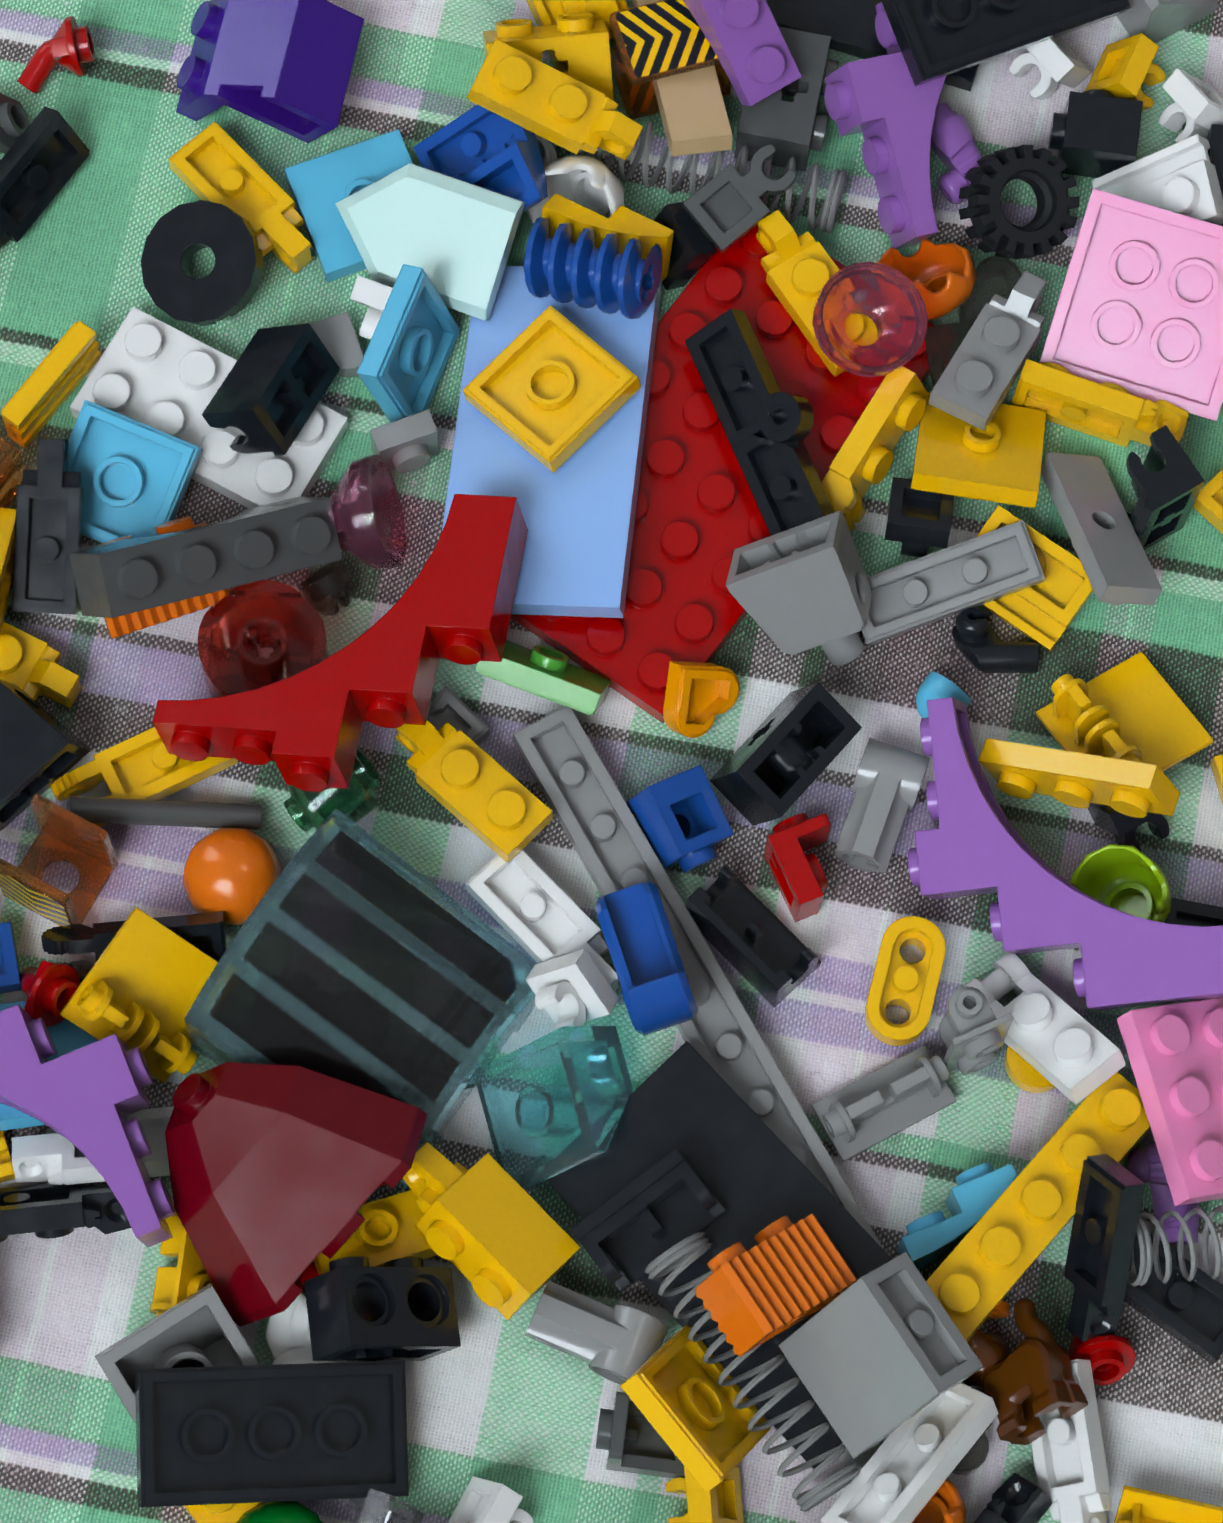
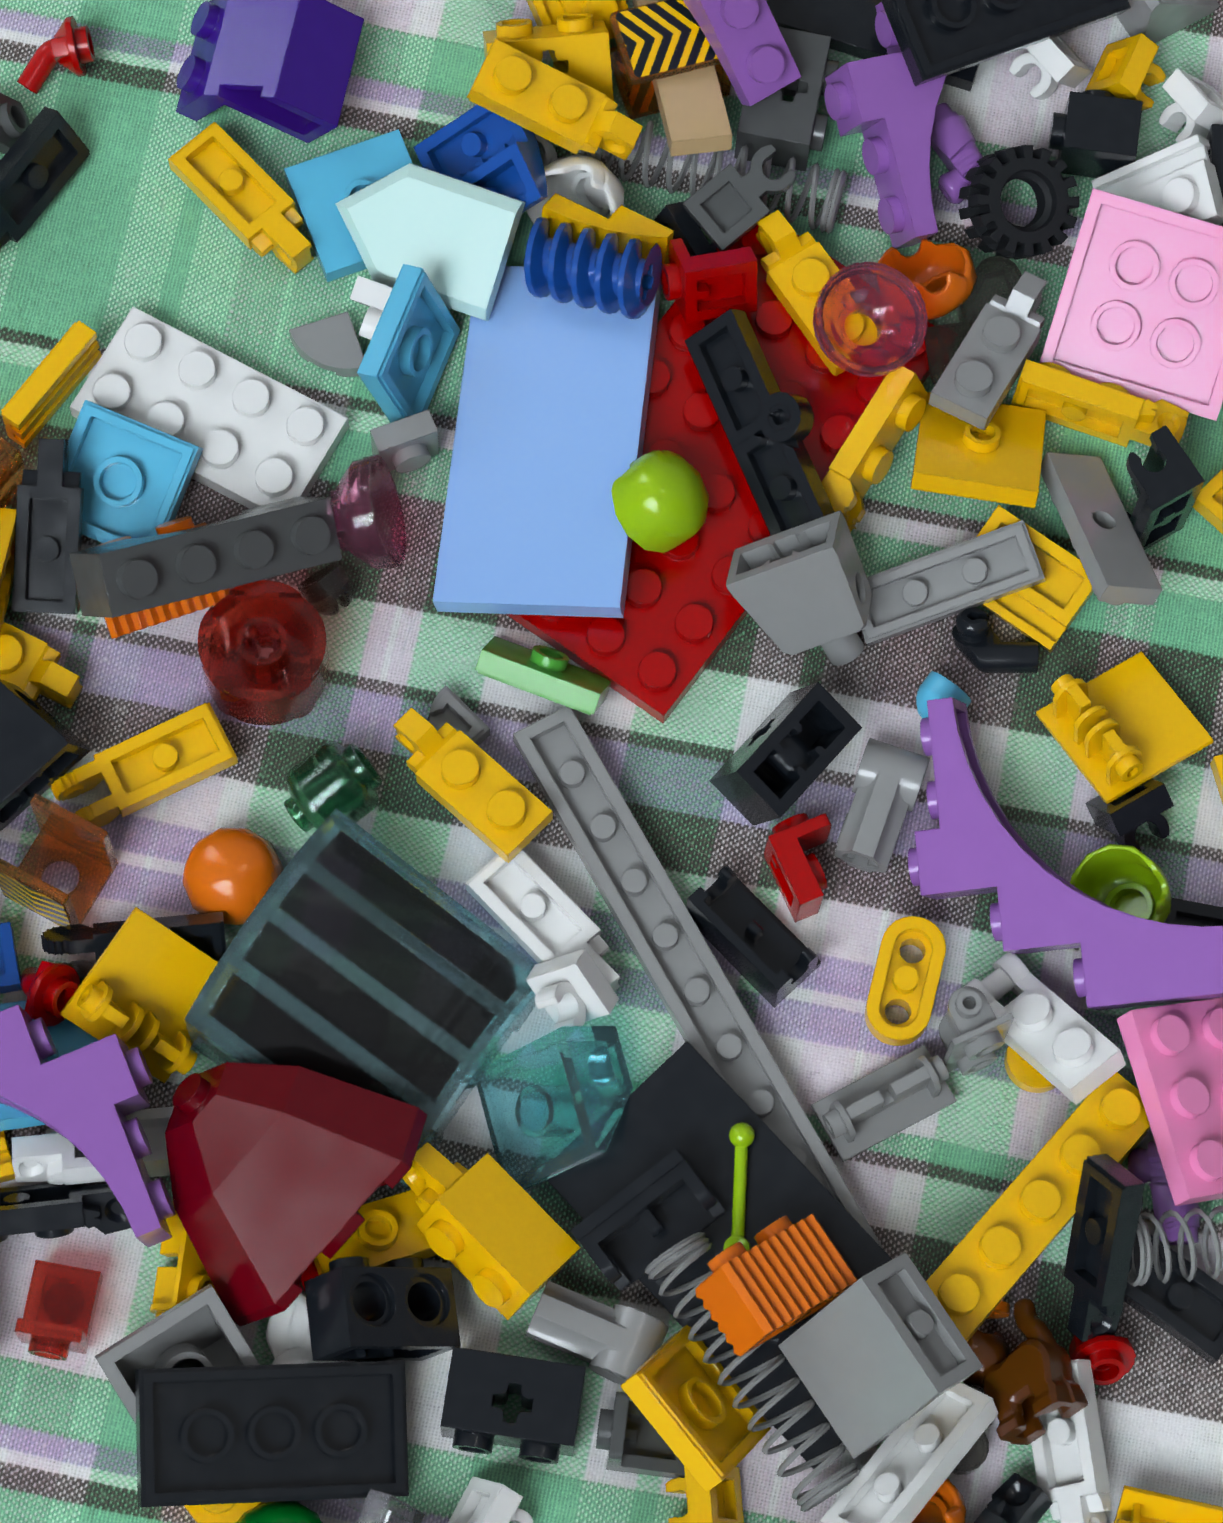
dark grey bar [66,796,262,830] -> none
black tile [141,200,264,326] -> none
red arch [152,494,528,792] -> none
black hinge [202,323,340,456] -> none
yellow plate [463,305,641,473] -> none
blue animal [595,881,698,1036] -> none
blue brick [626,765,734,874] -> none
light orange tile [663,661,739,738] -> none
black tile [884,477,954,557] -> none
medium azure slope [896,1162,1017,1269] -> none
yellow plate [978,738,1180,818] -> none
none -> clear red bracket [14,1260,103,1361]
none -> black brick [440,1346,586,1464]
none -> lime hair [611,450,709,553]
none -> red bracket [660,238,758,323]
none -> lime hinge [723,1122,755,1250]

